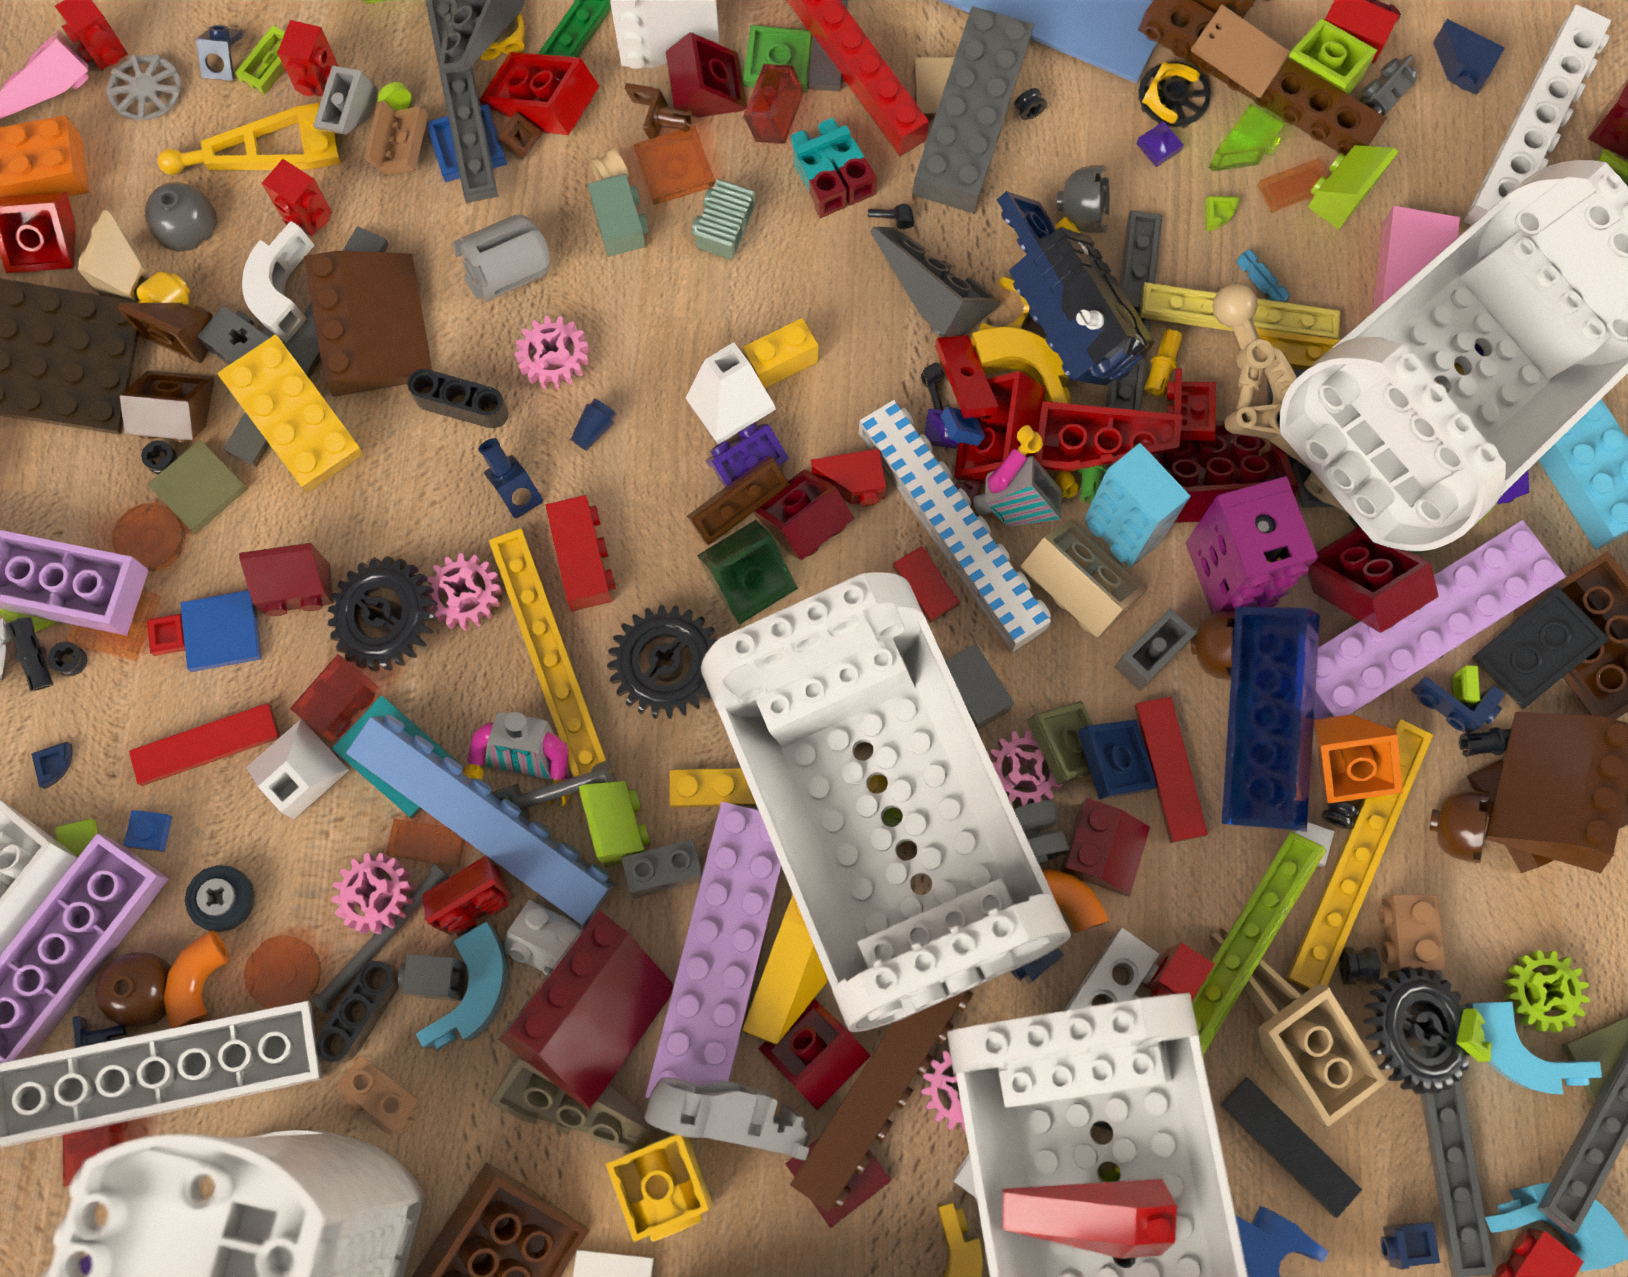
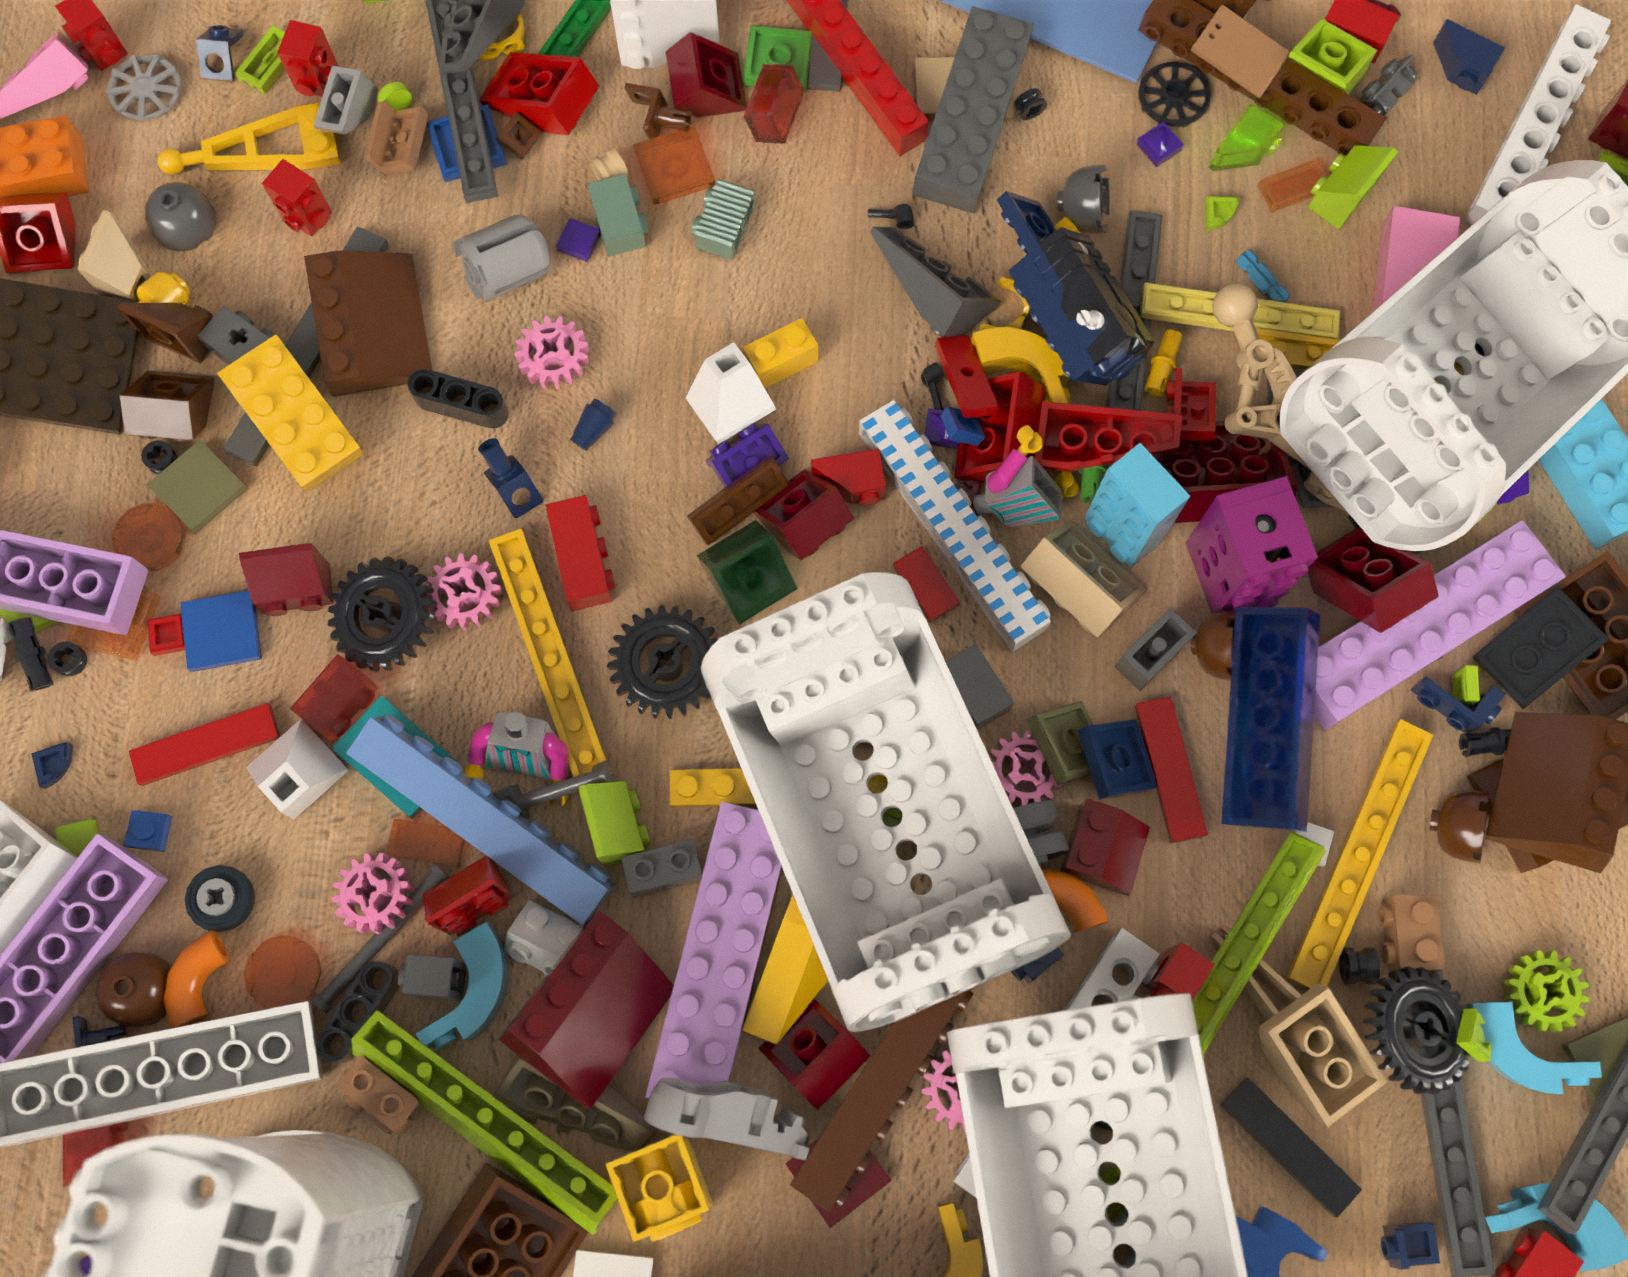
white arch [242,221,315,344] -> none
hips [791,118,877,219] -> none
wedge [1002,1179,1177,1259] -> none
yellow cap [1142,61,1200,123] -> none
orange slope [1314,714,1403,803] -> none
black bush [1321,801,1359,829] -> none
none -> lime brick [351,1010,618,1235]
none -> dark purple tile [556,218,601,262]

